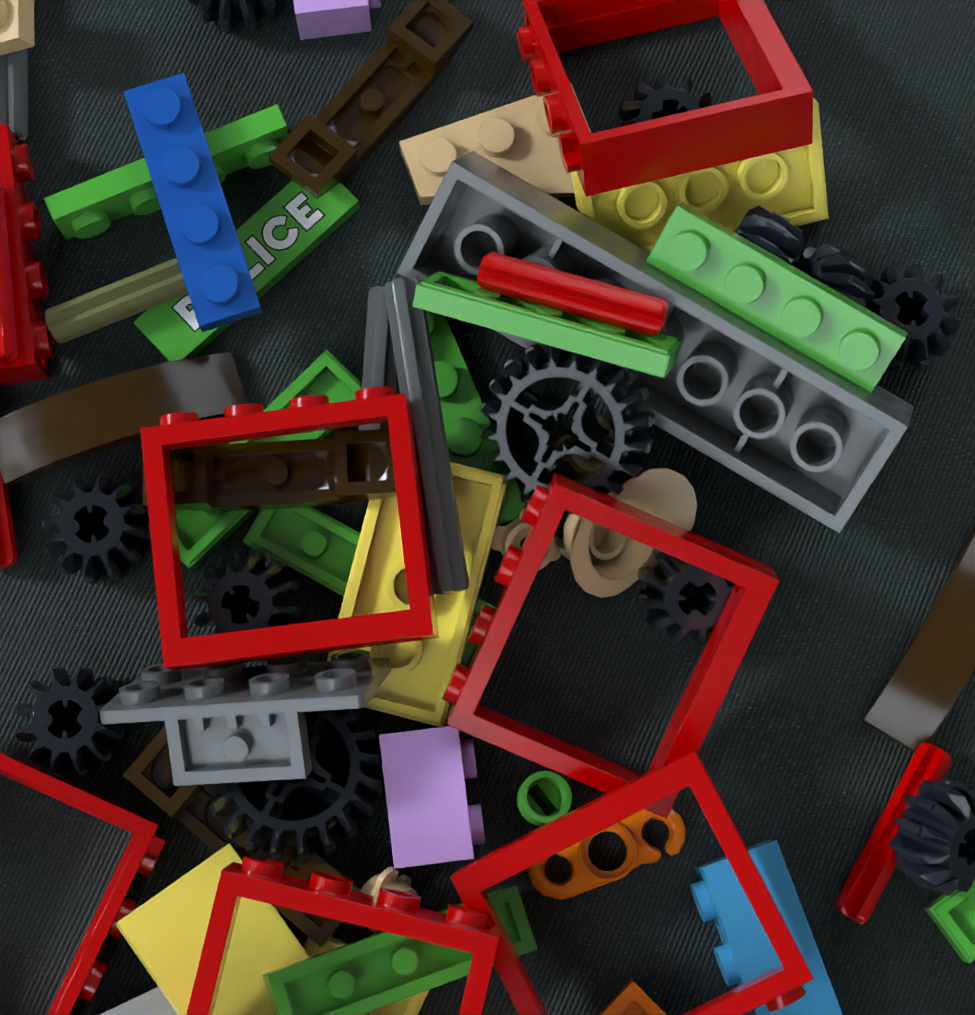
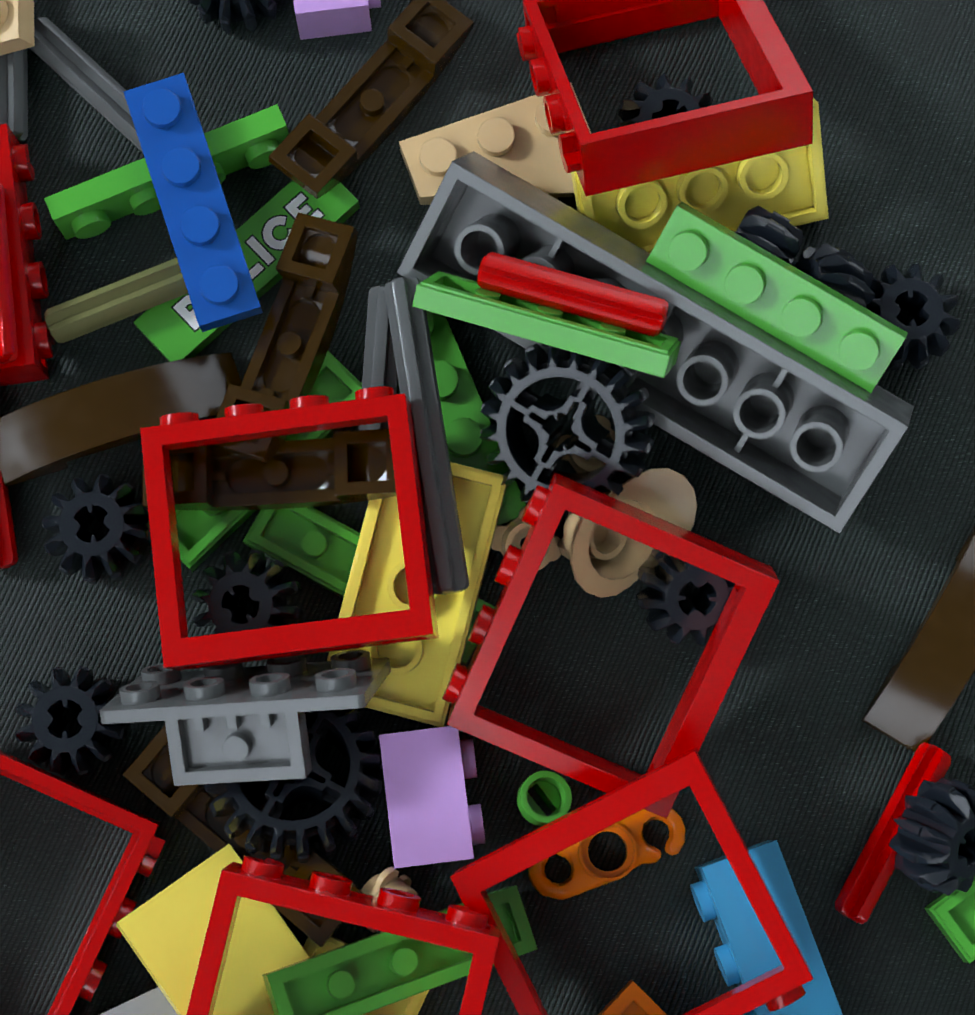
none -> dark grey axle [30,17,143,152]
none -> dark brown slope [210,213,358,463]

